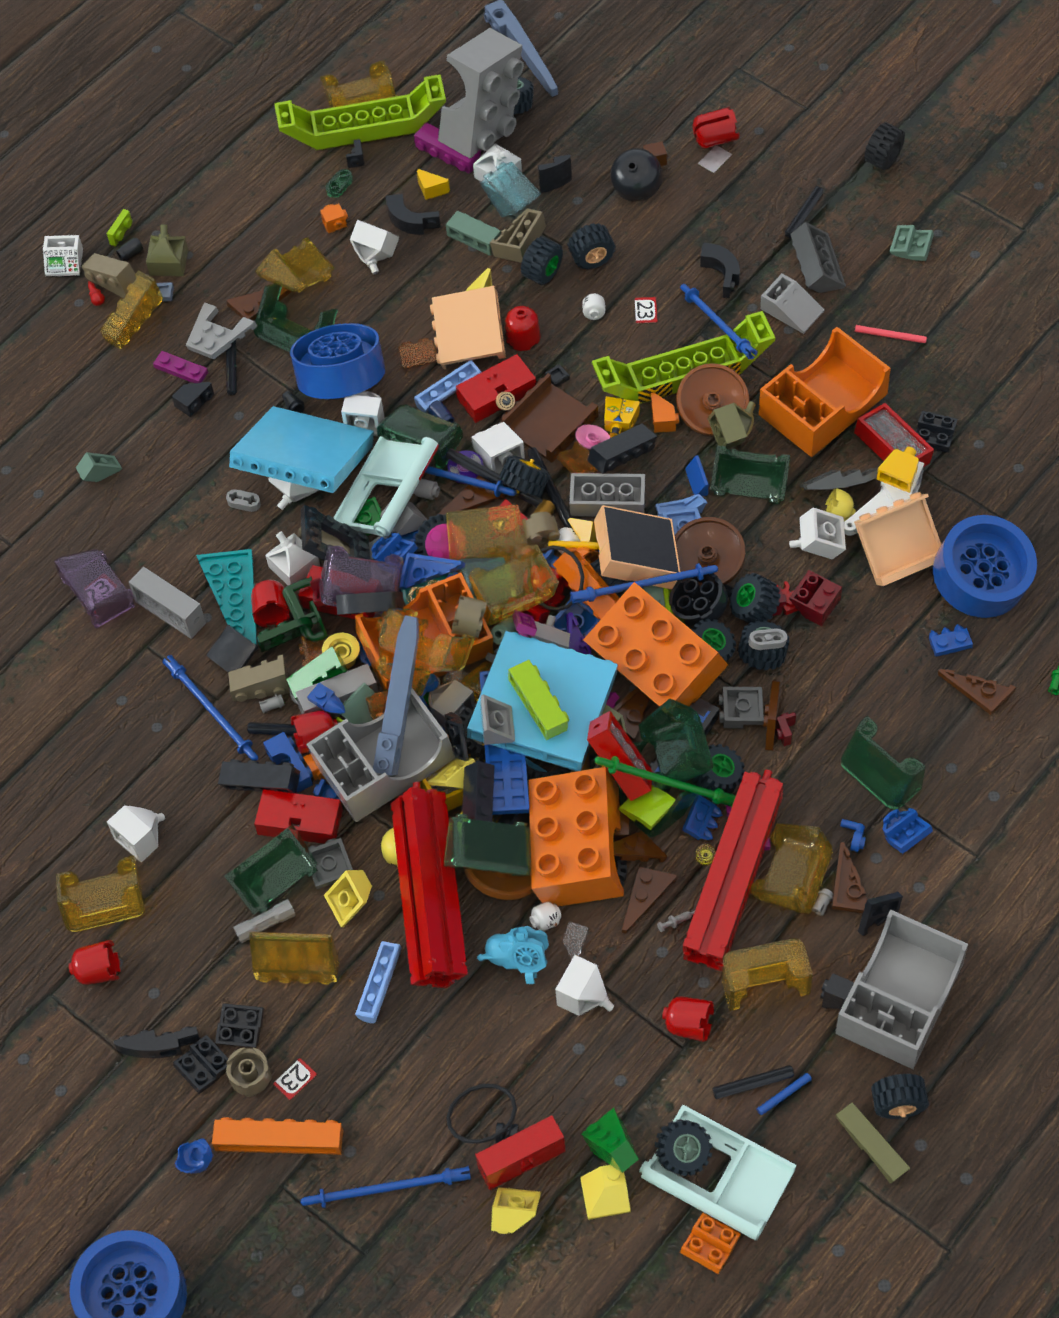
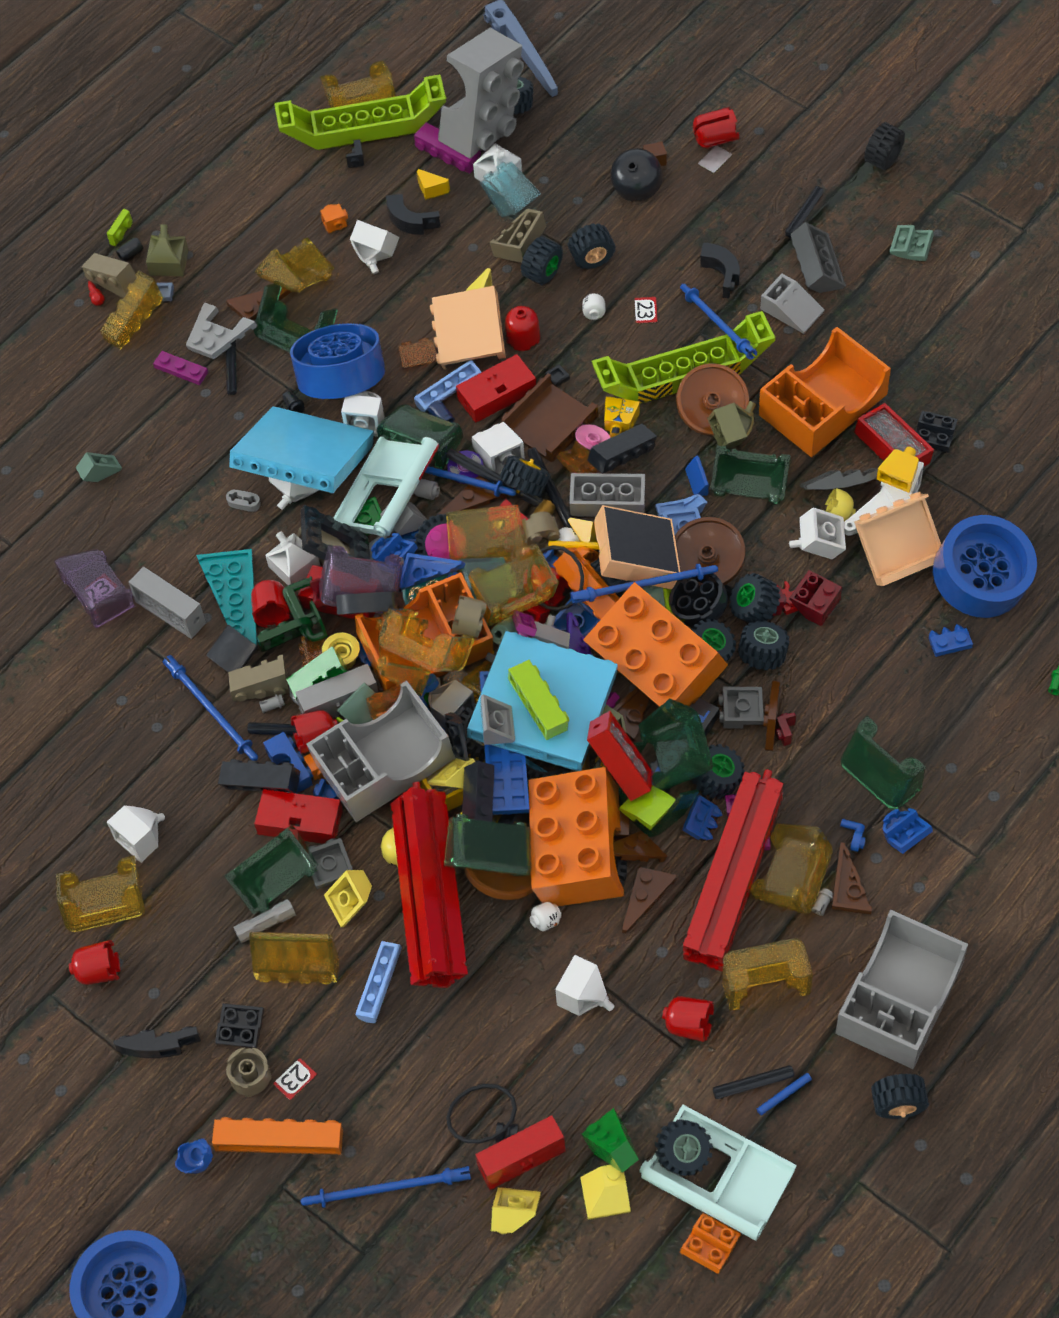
white slope [43,235,83,276] -> none
black slope [172,382,214,417] -> none
black slope [173,1035,228,1094] -> none
blue plate [307,683,345,714] -> none
clear green plate [326,169,353,198] -> none
sand blue piece [373,615,419,776] -> none
sand green brick [446,211,501,256] -> none
medium azure helmet [477,926,549,984] -> none
tan tile [496,392,515,410] -> none
black slope [538,154,572,193] -> none
clear slope [563,921,589,959] -> none
green bar [595,756,736,807] -> none
orange slope [651,393,679,433] -> none
light grey piece [657,911,695,932] -> none
clear yellow tile [696,844,716,865] -> none
light grey plate [748,629,787,650] -> none
black slope [820,973,854,1009] -> none
olive slope [835,1103,910,1184] -> none
coral piece [855,325,927,344] -> none
black wing [858,892,903,936] -> none
reddish brown wing [938,669,1016,715] -> none

